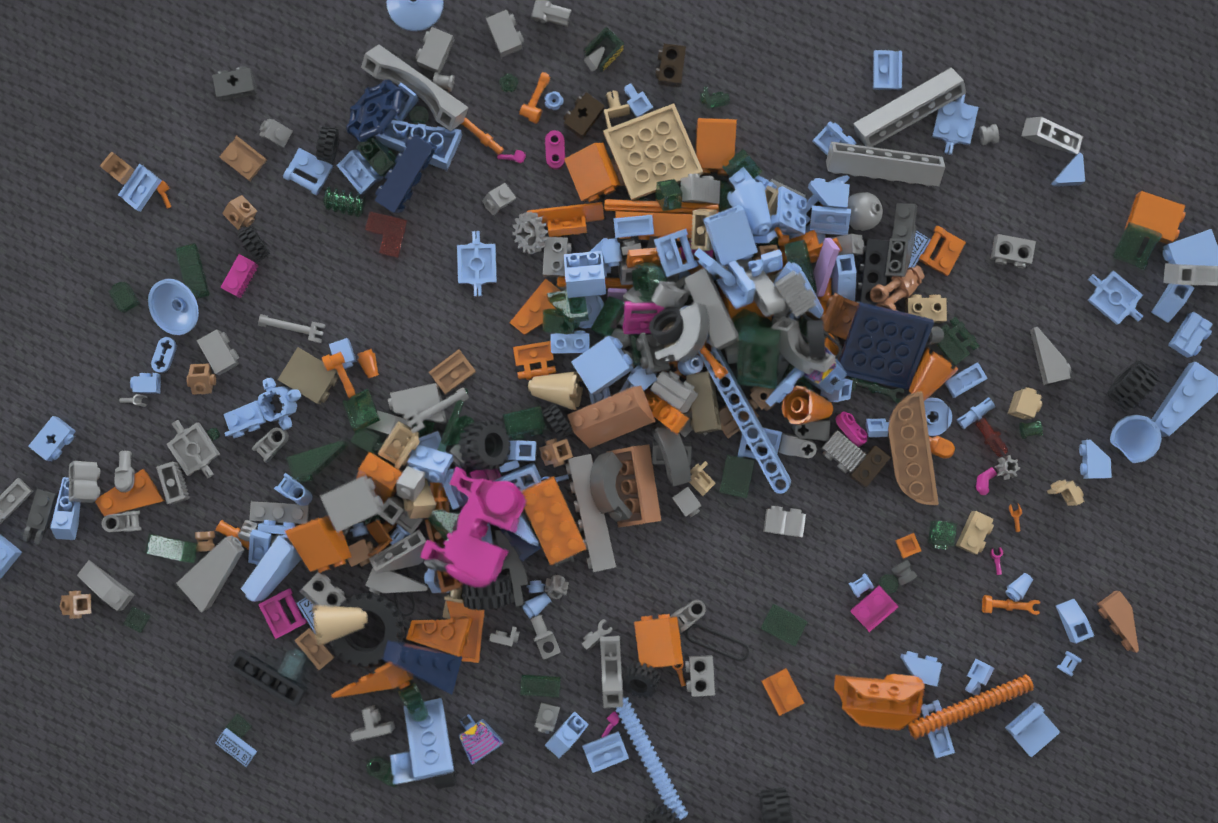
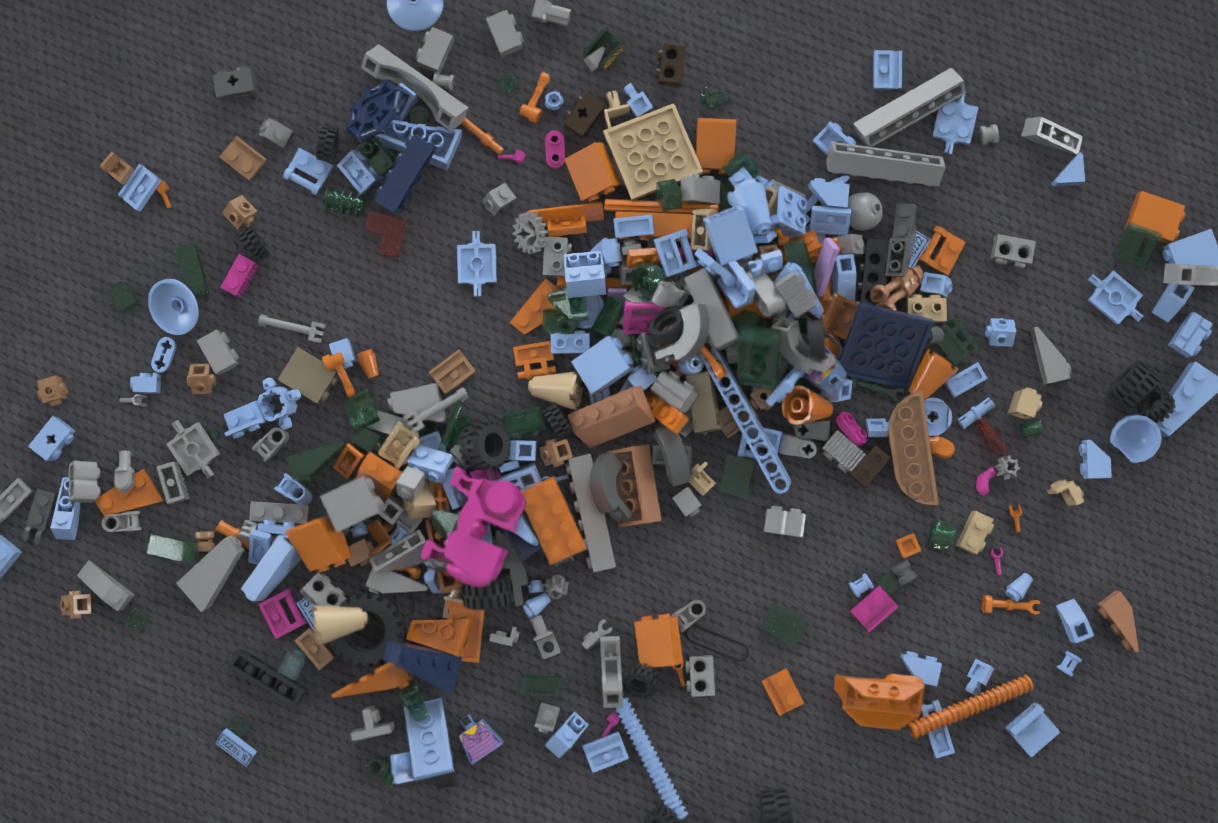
none -> medium nougat brick [37,375,68,406]
none -> orange slope [333,443,367,480]
none -> orange arm [394,565,421,580]
none -> light blue bracket [920,272,952,298]
none -> light blue brick [985,318,1016,347]
none -> black tyre [1136,385,1175,423]

